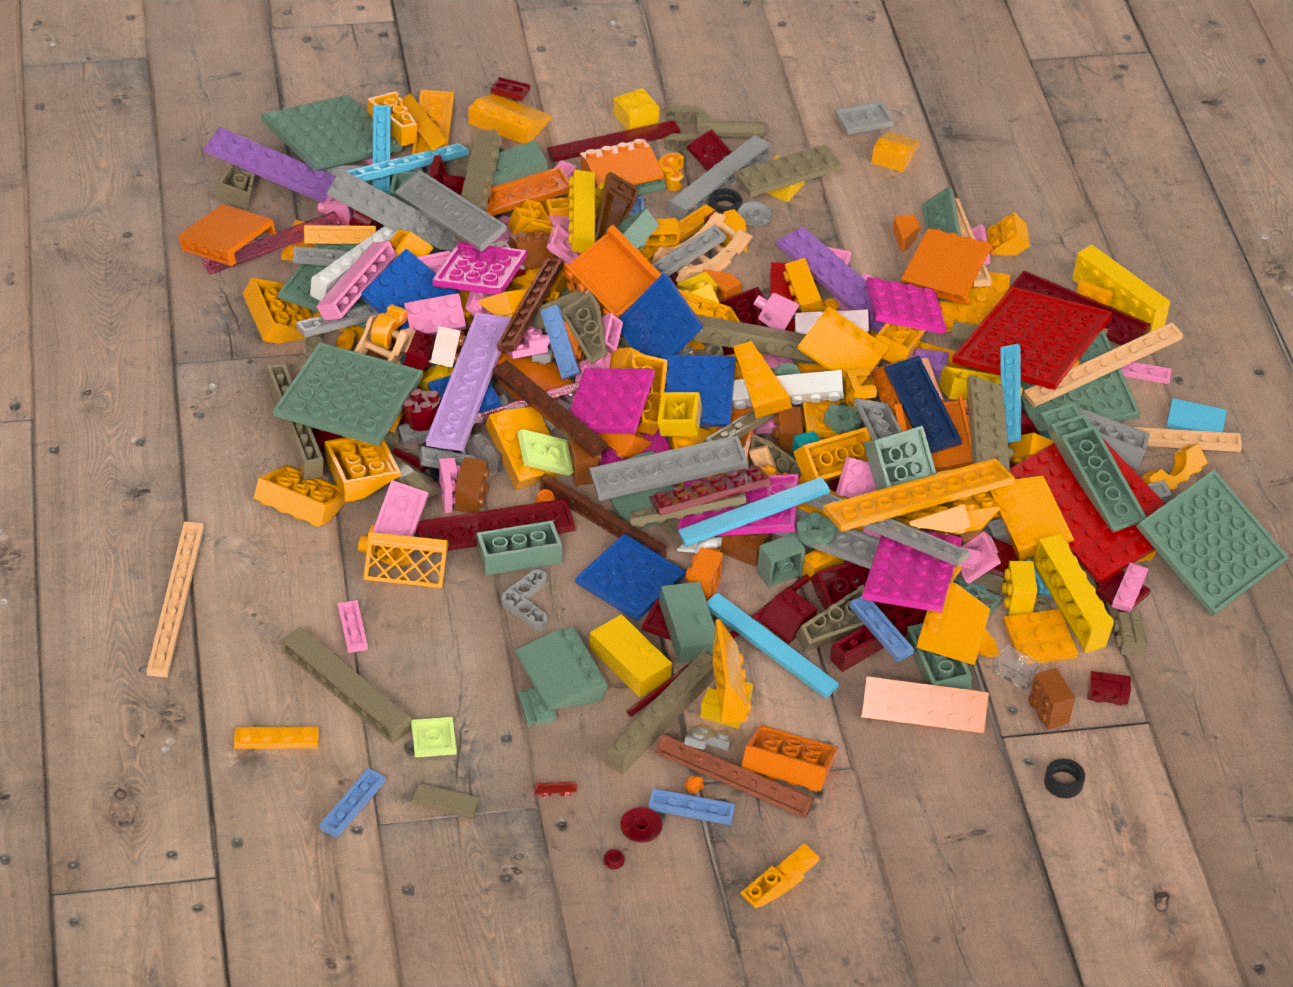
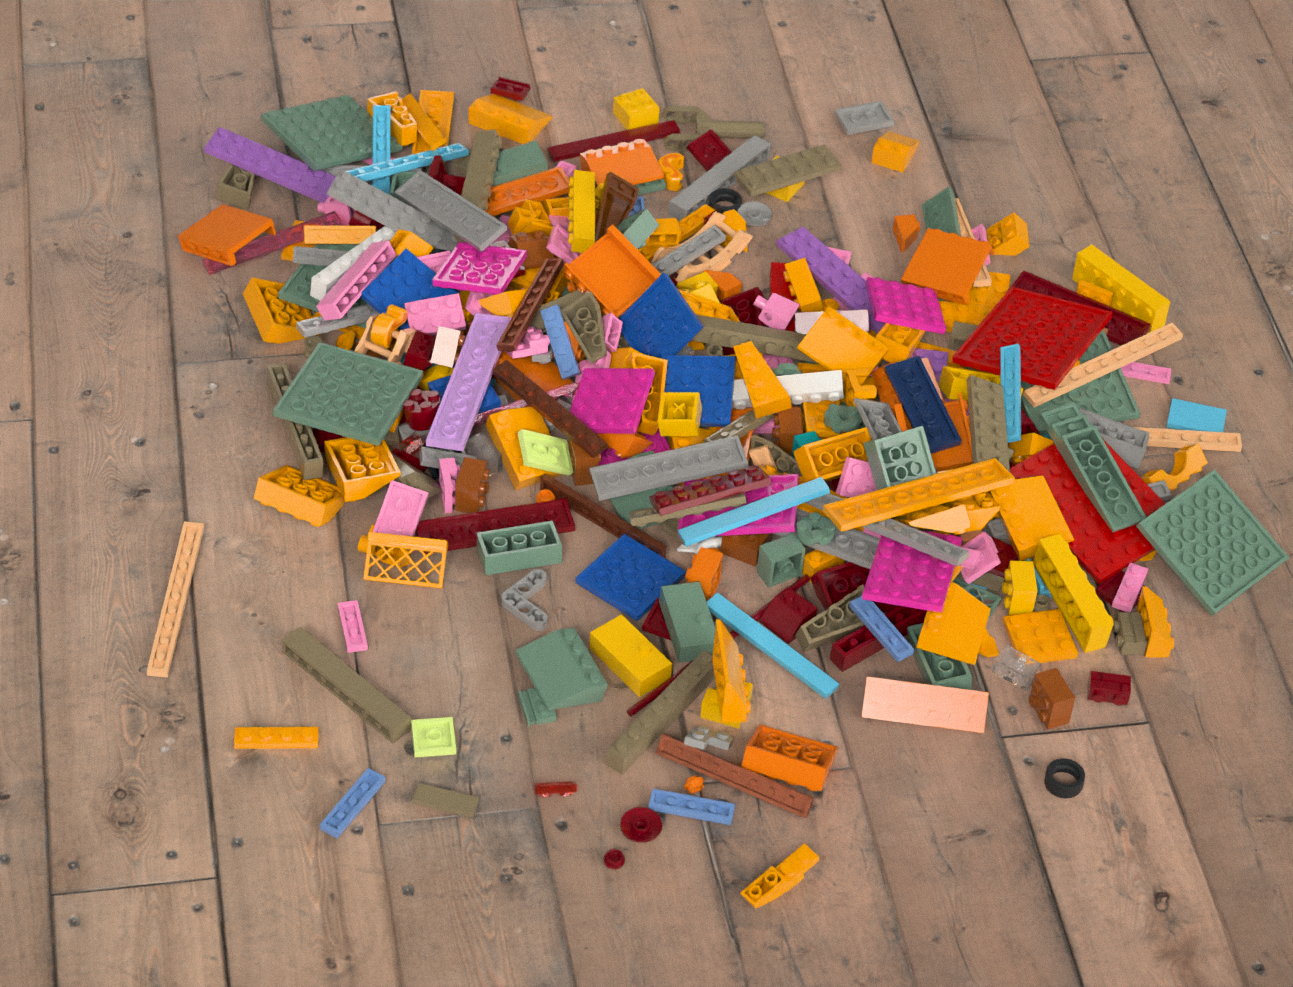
none -> clear red plate [398,433,424,455]
none -> light orange slope [1136,586,1174,657]

